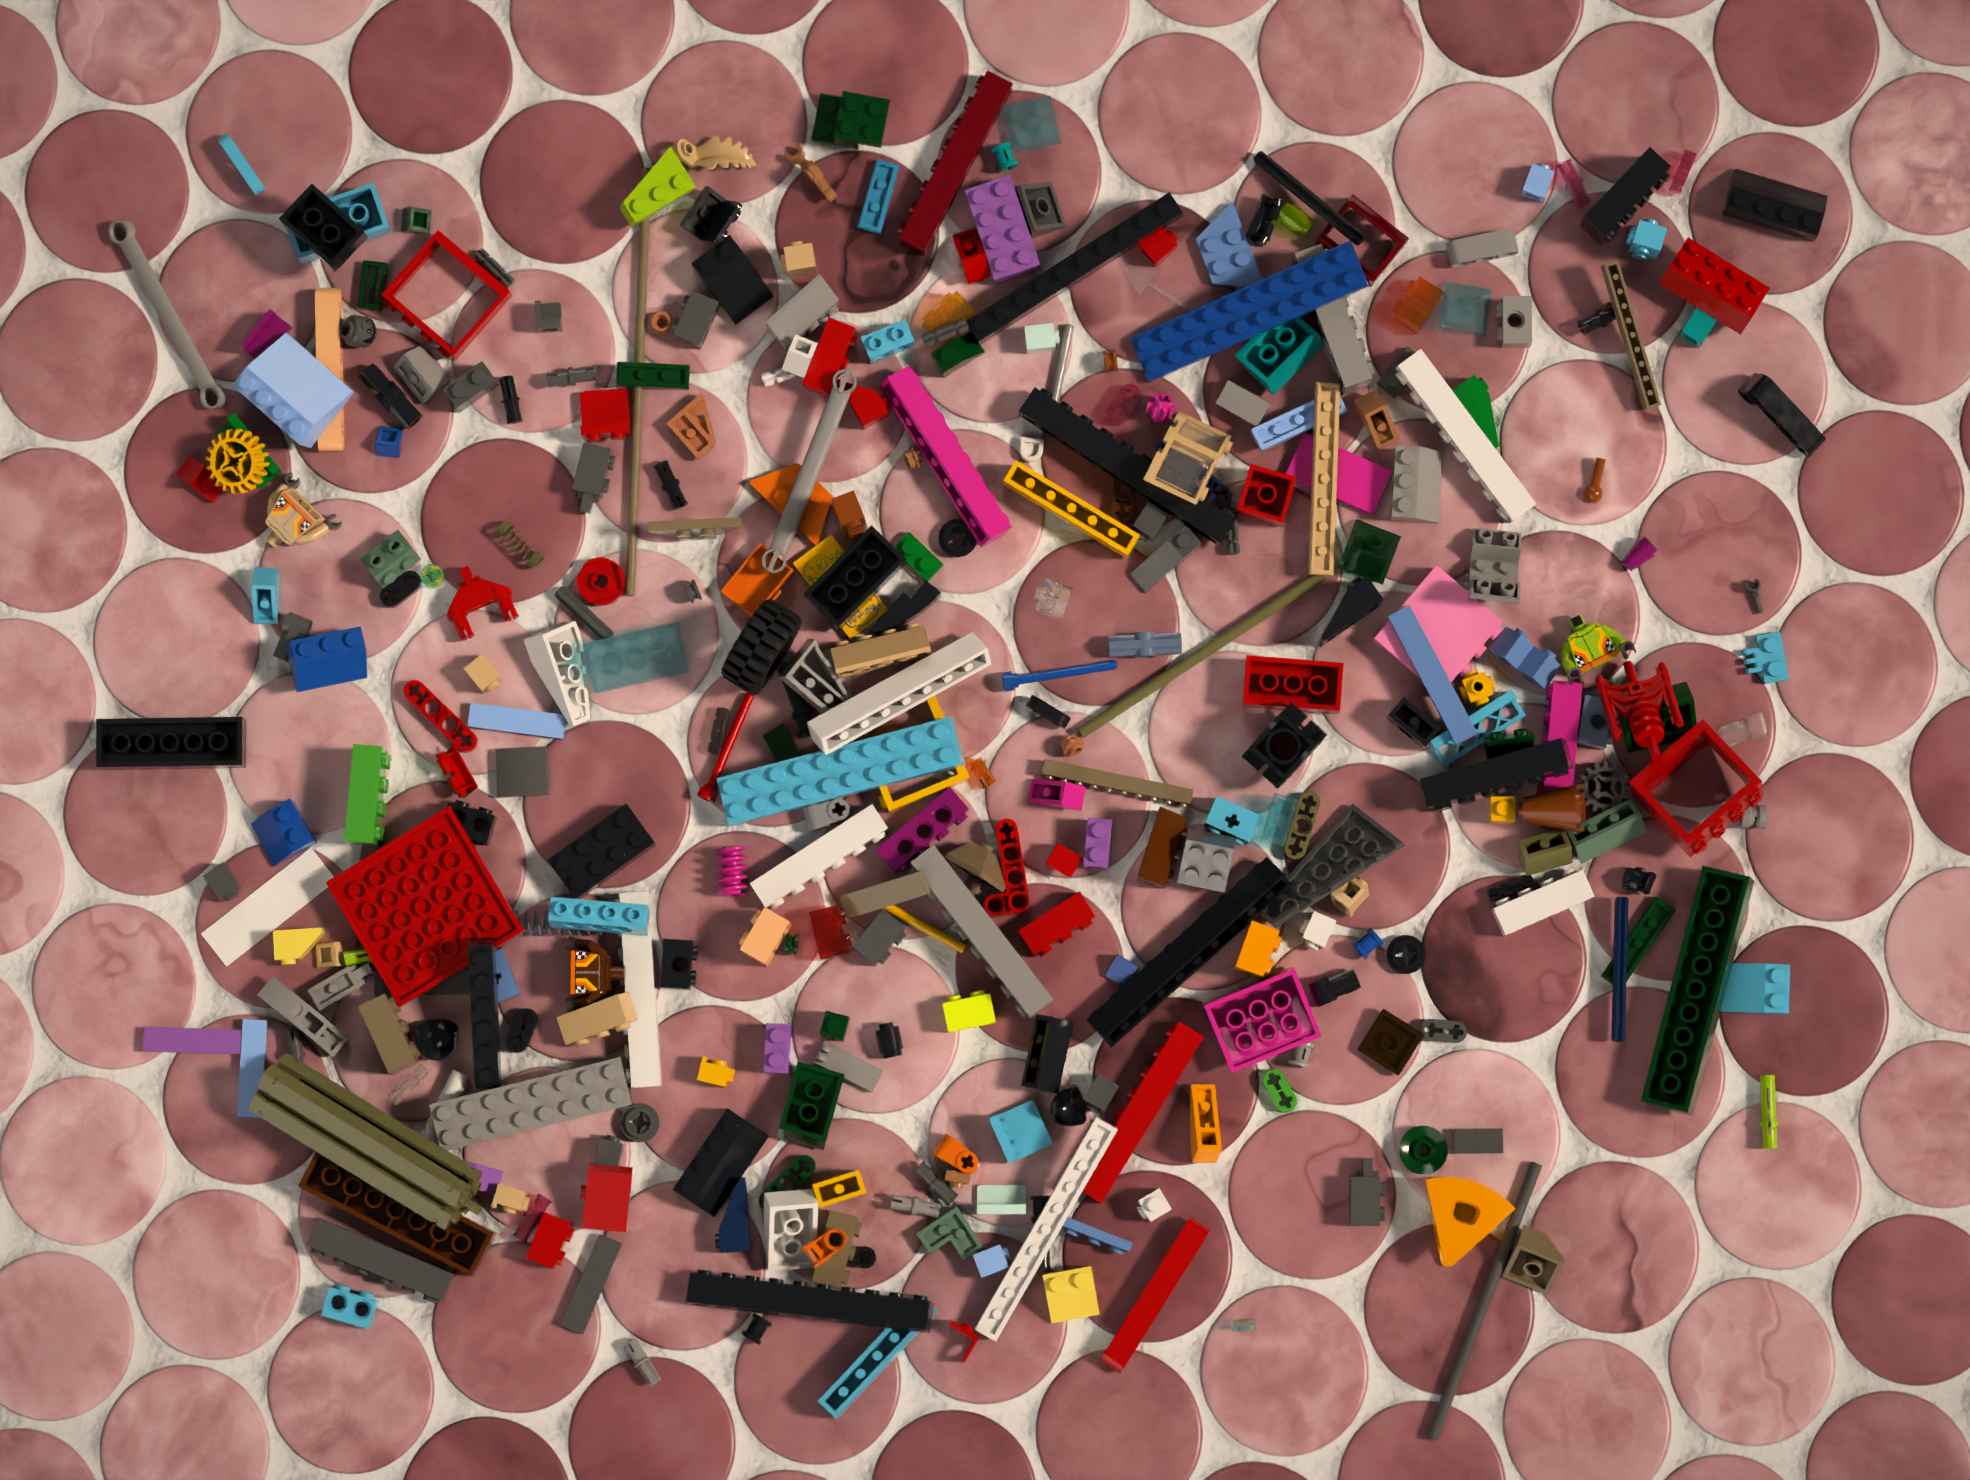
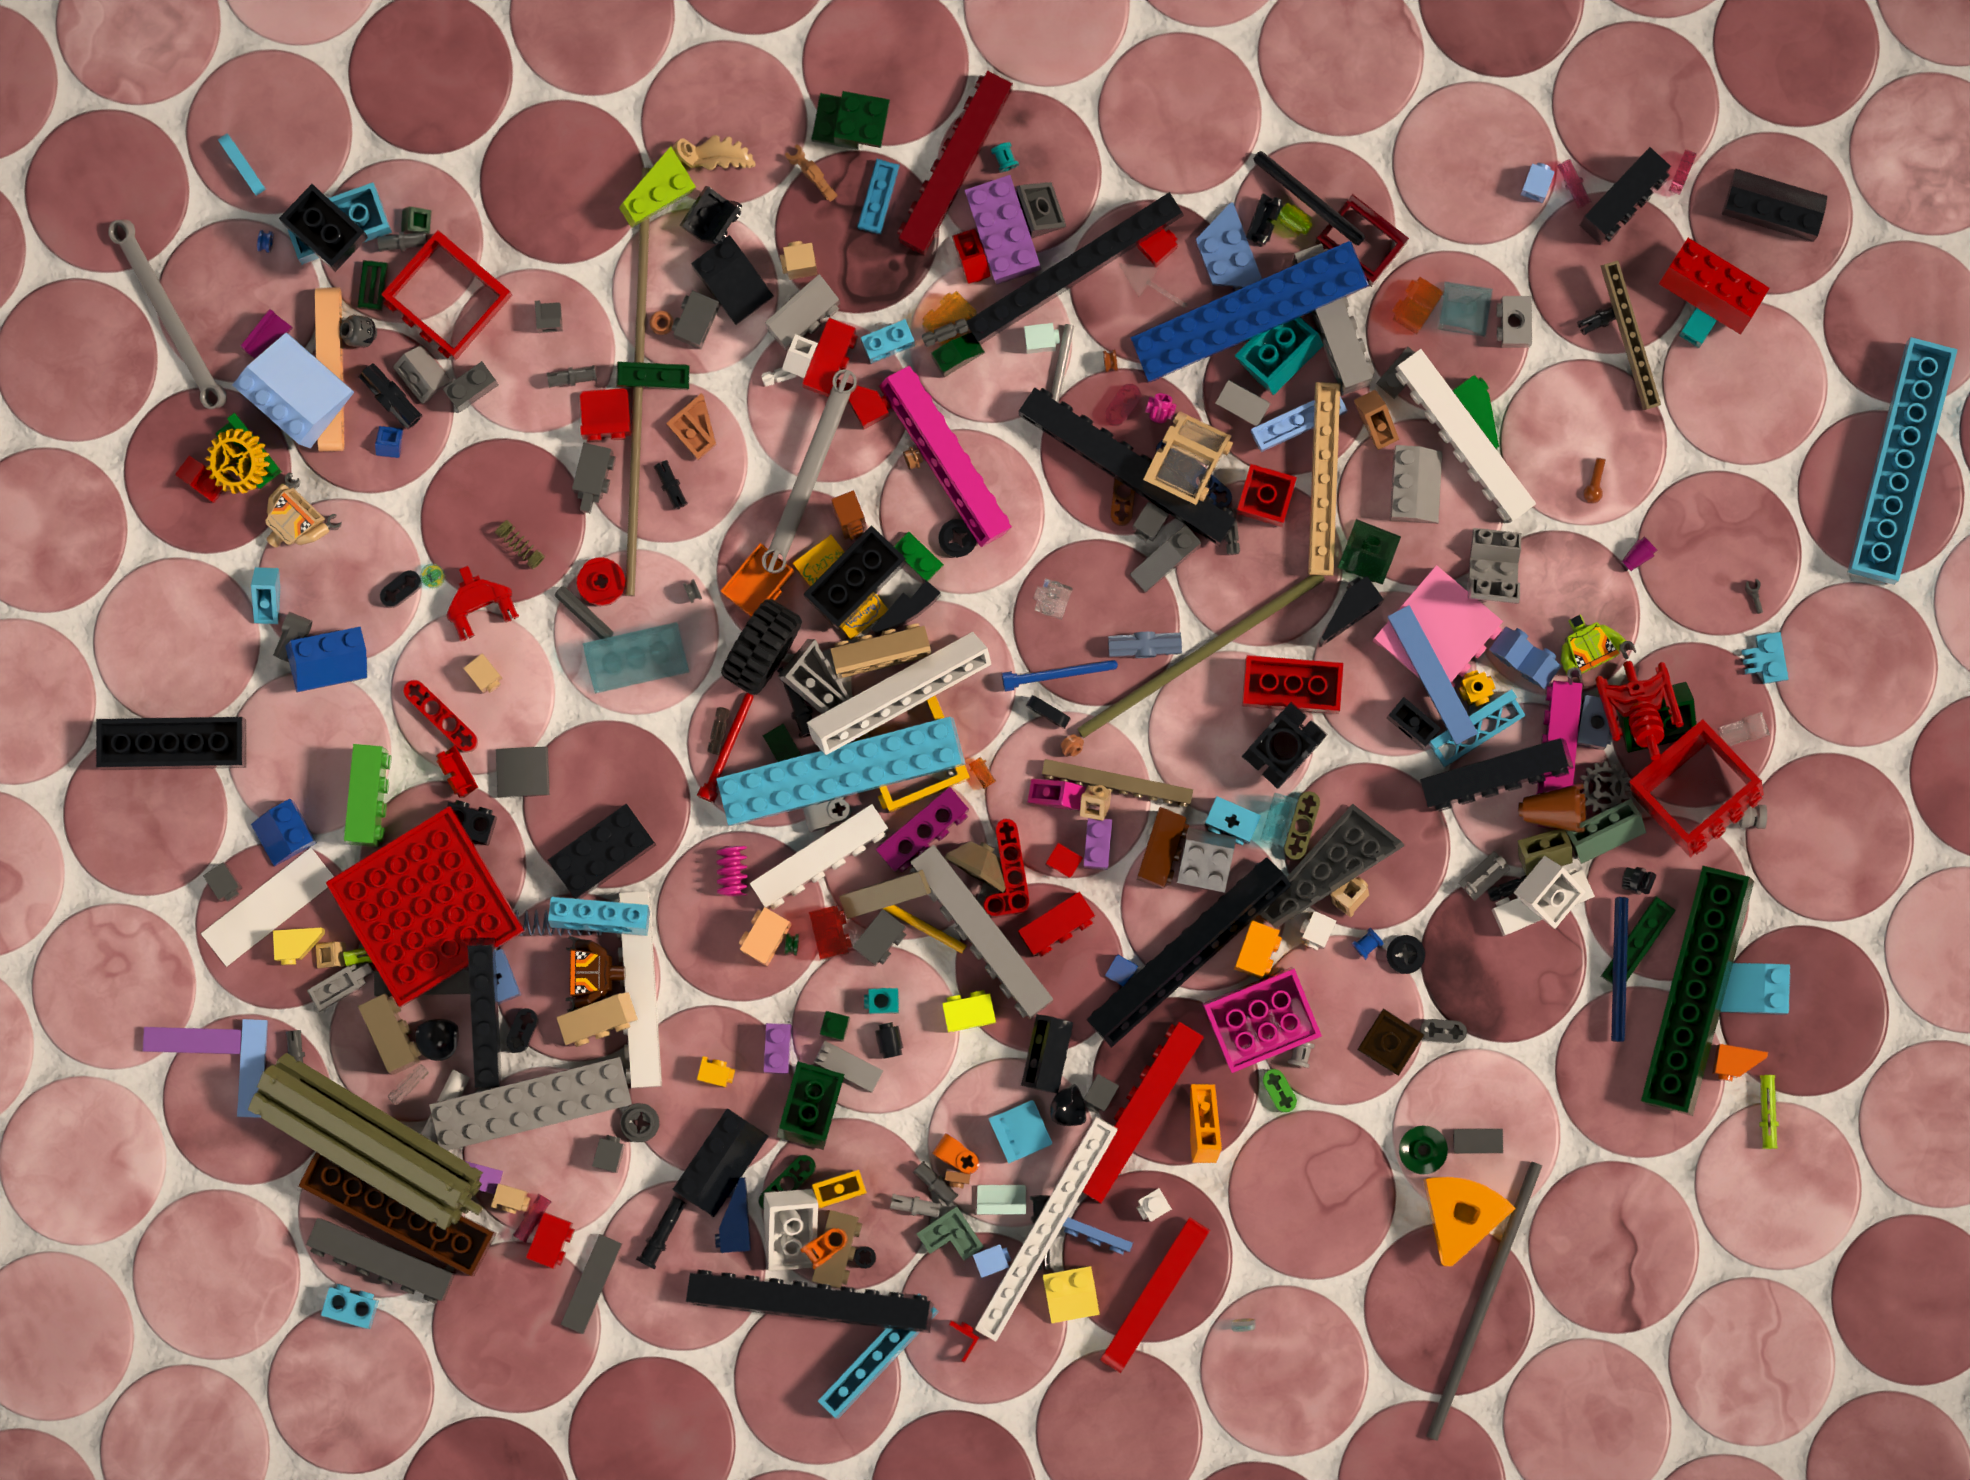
light grey slope [257,976,349,1057] -> none
sand green brick [360,530,421,588] -> none
light blue tile [467,702,566,740] -> none
dark grey axle [474,248,514,288] -> none
black axle [500,375,523,424] -> none
white wedge [523,621,590,727] -> none
red container [580,1161,633,1232] -> none
light grey axle [624,1339,661,1387] -> none
dark tan wing [648,517,742,541] -> none
black brick [660,939,698,990] -> none
black bush [741,1313,772,1345] -> none
orange wing [749,463,833,546] -> none
yellow brick [1003,460,1140,559] -> none
clear light blue plate [1004,95,1061,154] -> none
white tile [1019,437,1044,463] -> none
dark pink tile [1286,432,1392,515] -> none
black piece [1308,969,1361,1007] -> none
dark grey hinge [1349,1158,1385,1226] -> none
light grey beam [1446,228,1519,268] -> none
dark green bracket [1484,728,1535,760] -> none
yellow brick [1488,796,1515,823] -> none
dark tan slope [1502,1225,1564,1295] -> none
medium azure brick [1625,218,1667,260] -> none
black beam [1737,373,1826,457] -> none
none -> blue bush [257,230,273,253]
none -> dark grey pin [377,231,427,252]
none -> black pin [636,1196,687,1270]
none -> teal brick [864,988,899,1014]
none -> tan brick [1080,785,1111,821]
none -> light grey hinge [1459,851,1510,901]
none -> white slope [1514,856,1586,929]
none -> orange slope [1712,1044,1768,1081]
none -> medium azure brick [1847,337,1958,585]

